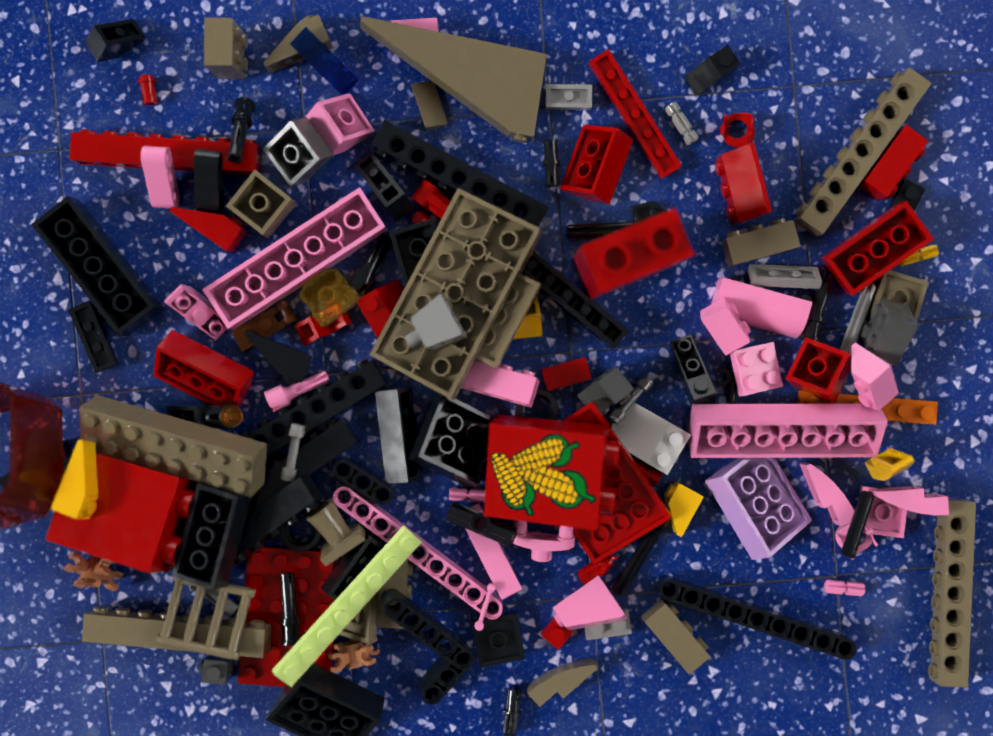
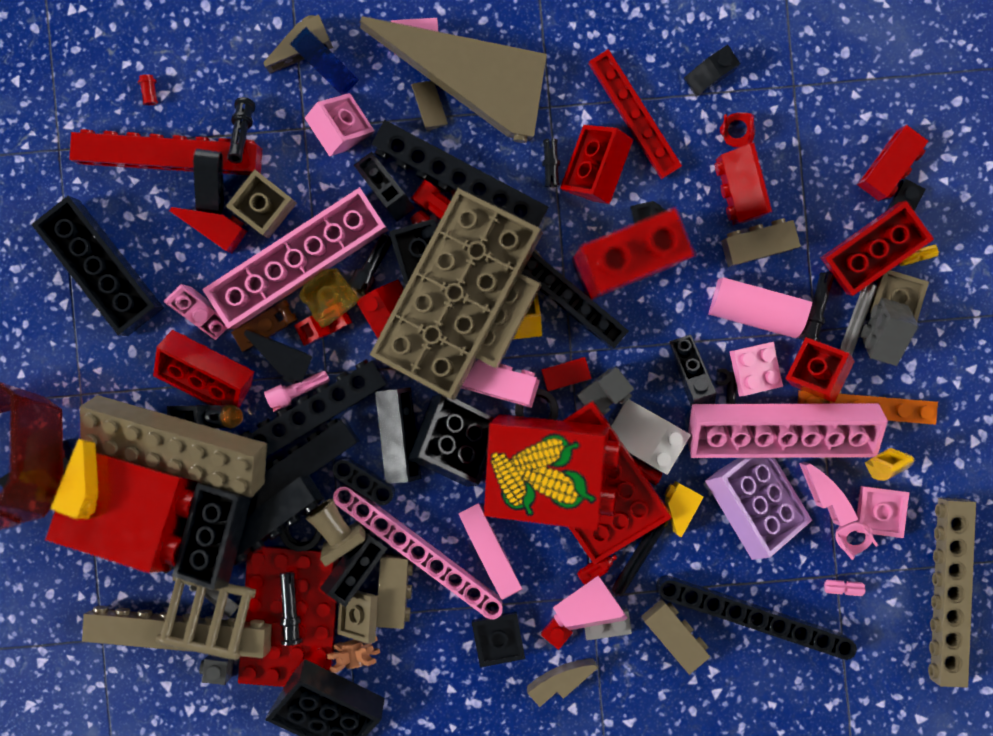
nougat pin [64,551,124,592] -> none
black plate [68,301,119,373] -> none
black slope [85,19,146,62] -> none
bright pink beam [141,146,180,208] -> none
dark tan brick [204,18,248,79] -> none
dark grey brick [263,117,334,187] -> none
yellowish green plate [272,525,422,687] -> none
light grey bar [281,423,305,482] -> none
black beam [381,588,474,705] -> none
light grey torso [405,294,467,350] -> none
black piece [446,501,518,548] -> none
bright pink piece [449,487,485,503] -> none
bright pink hinge [475,583,496,631] -> none
black axle [503,687,522,736] -> none
bright pink connector [514,520,575,562] -> none
light grey plate [545,84,592,110] -> none
black axle [566,222,634,238] -> none
flat silver bar [607,375,654,425] -> none
light grey axle [665,102,699,145] -> none
bright pink brick [700,297,751,356] -> none
light grey plate [747,264,822,289] -> none
dark tan brick [794,67,932,237] -> none
black axle [841,491,874,559] -> none
bright pink slope [851,343,899,411] -> none
bright pink slope [868,486,949,515] -> none

